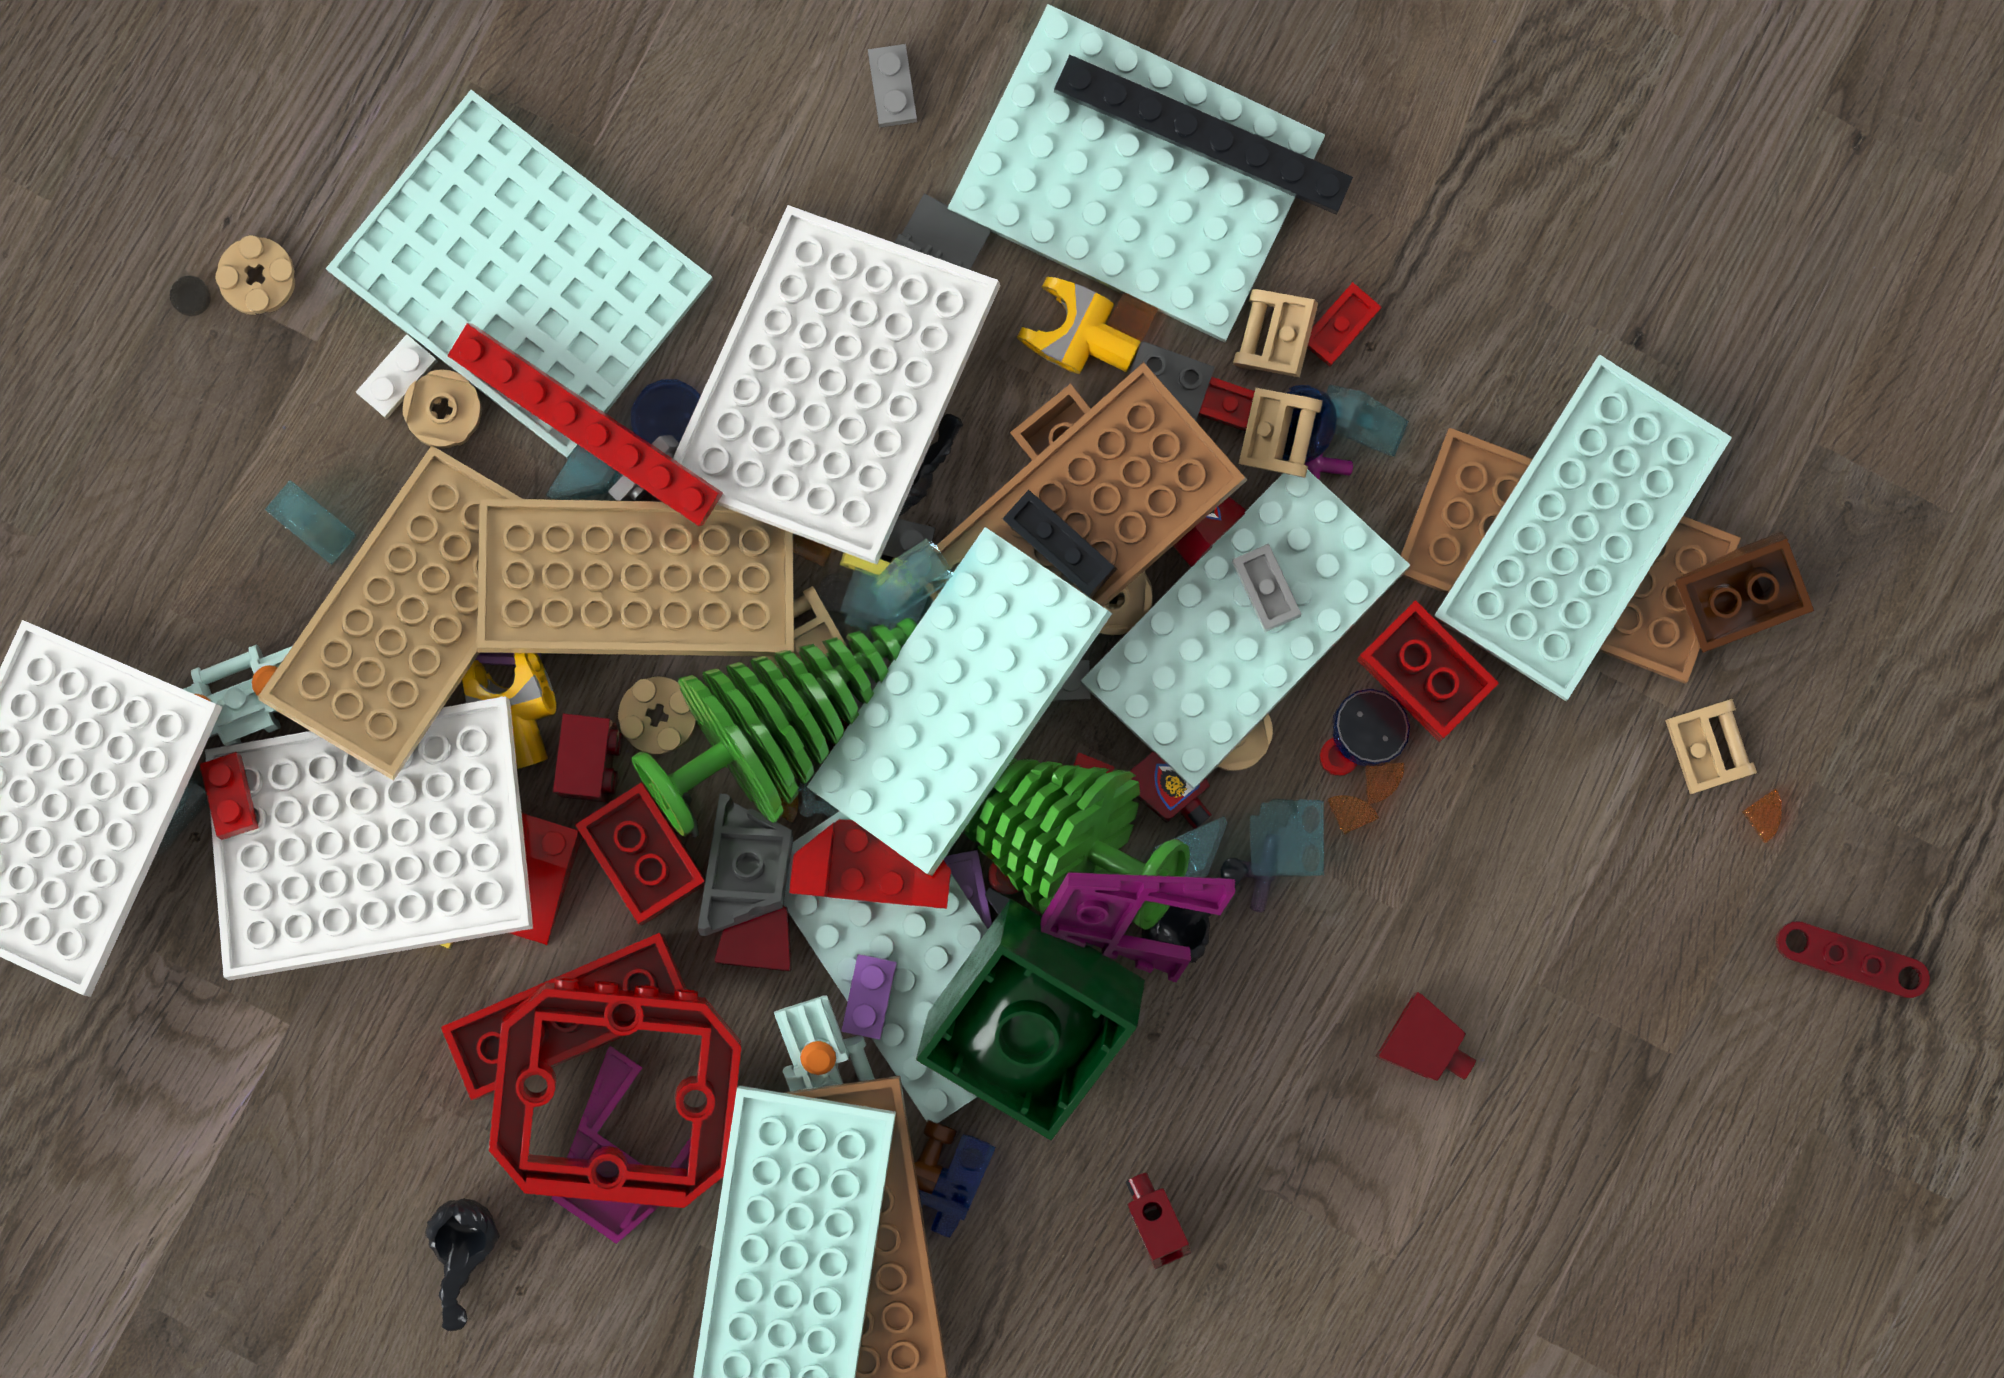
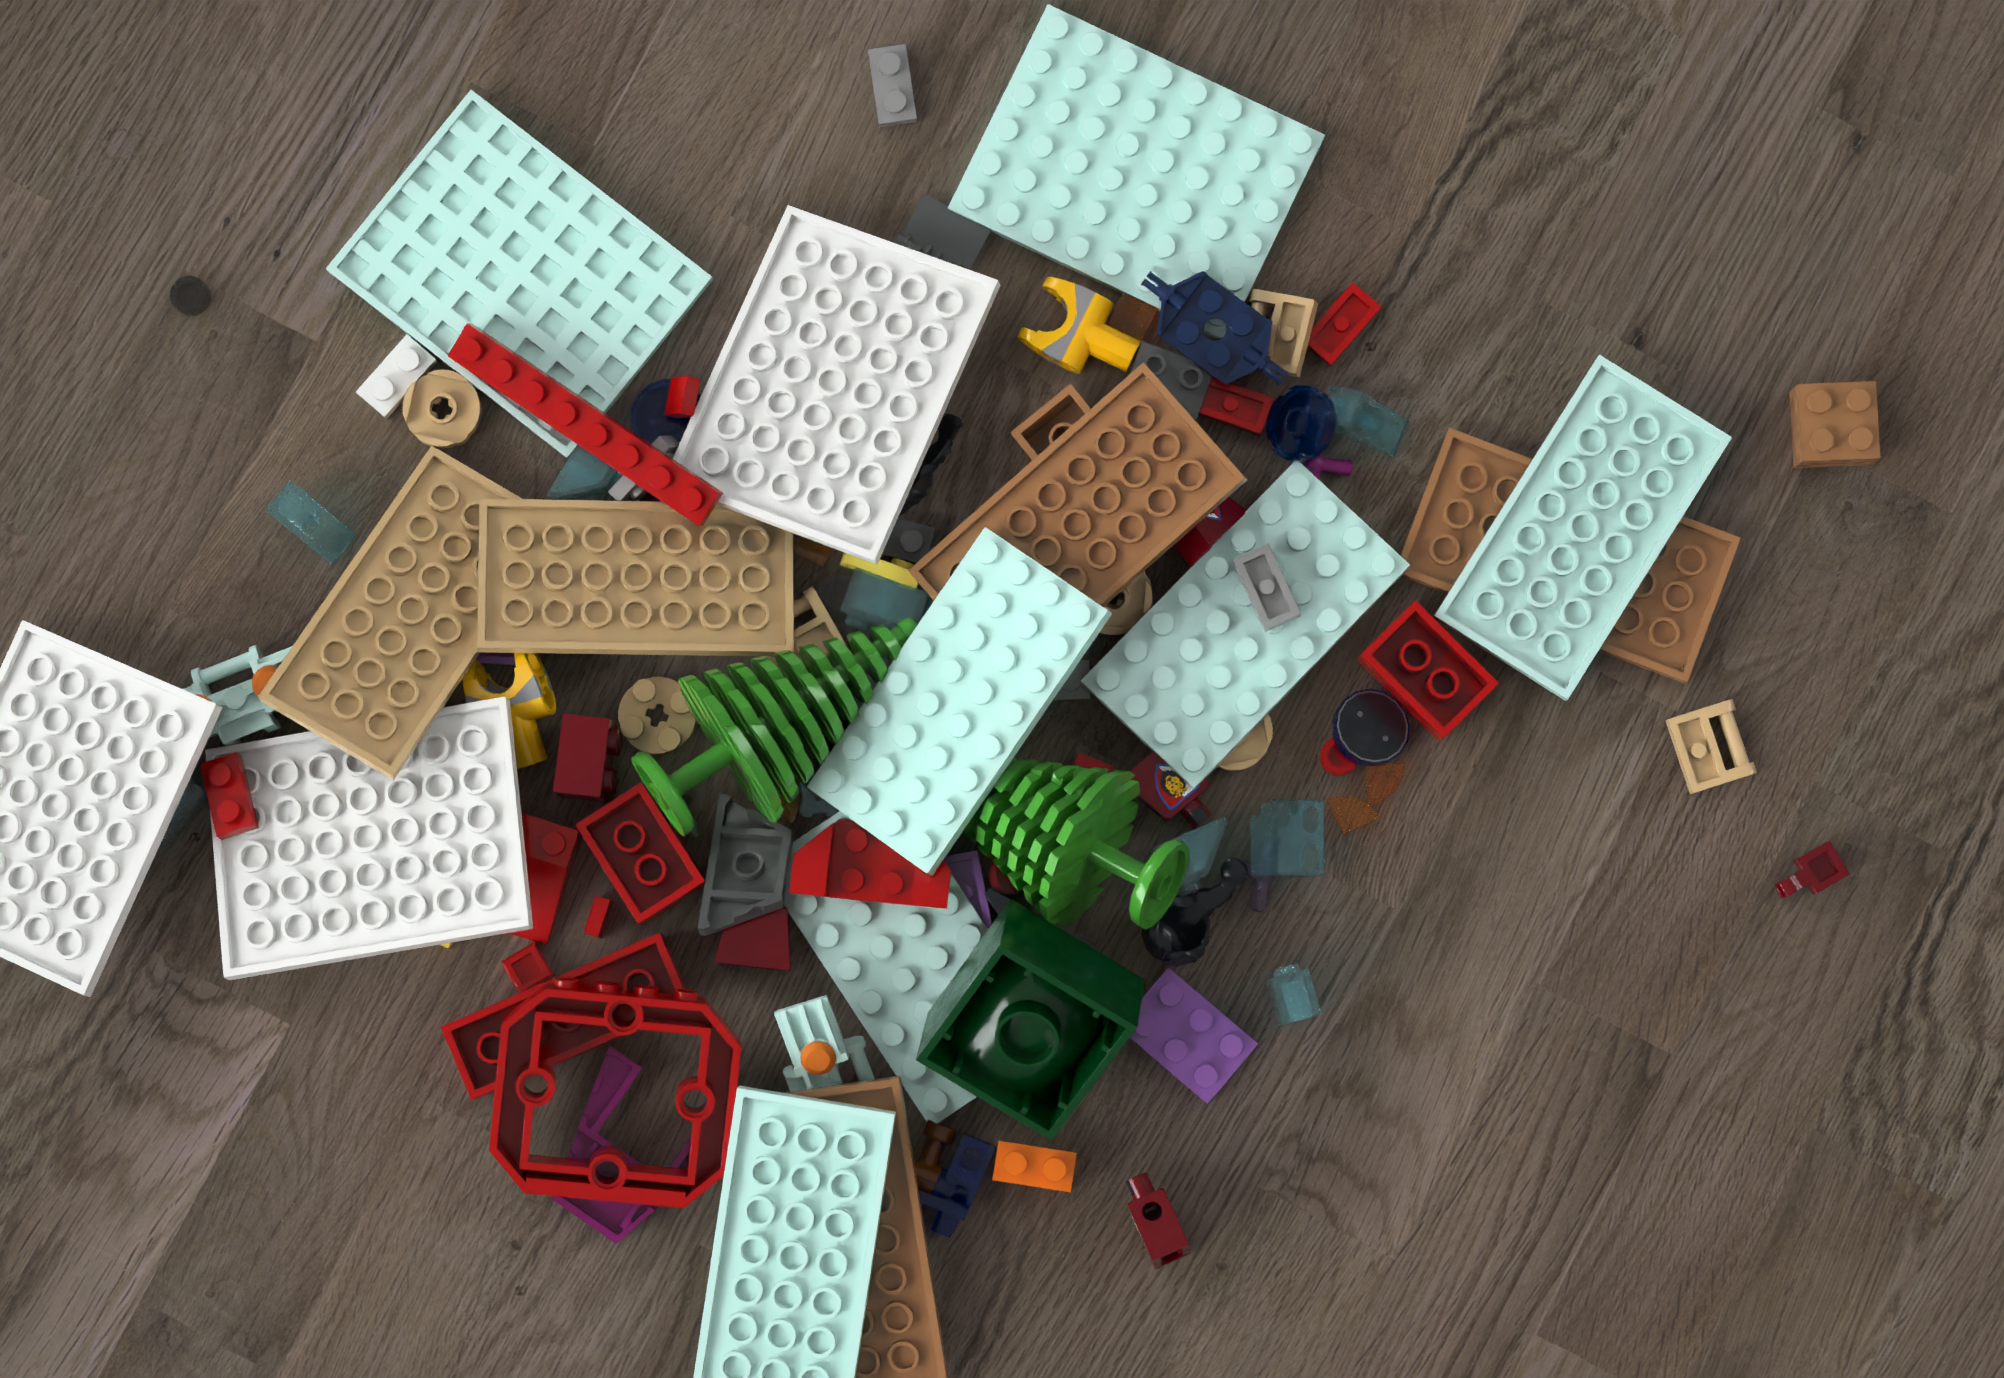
tan plate [215,235,295,315] -> none
black hair [425,1198,500,1331] -> none
medium lavender plate [841,954,897,1040] -> none
clear light blue slope [869,538,953,620] -> none
black plate [1003,490,1117,598] -> none
magenta wing [1041,872,1235,983] -> none
black plate [1054,54,1353,215] -> none
tan plate [1239,388,1323,478] -> none
dark red torso [1376,992,1477,1081] -> none
reddish brown slope [1675,532,1814,653] -> none
clear orange tile [1741,789,1782,843] -> none
dark red plate [1776,921,1930,998] -> none
none -> red tile [501,942,555,993]
none -> red tile [584,896,613,939]
none -> red tile [664,375,701,419]
none -> orange brick [992,1140,1077,1192]
none -> medium lavender plate [1130,967,1258,1104]
none -> dark blue plate [1141,271,1289,386]
none -> clear light blue brick [1265,963,1322,1026]
none -> dark red plate [1774,840,1850,899]
none -> medium nougat brick [1789,381,1881,468]

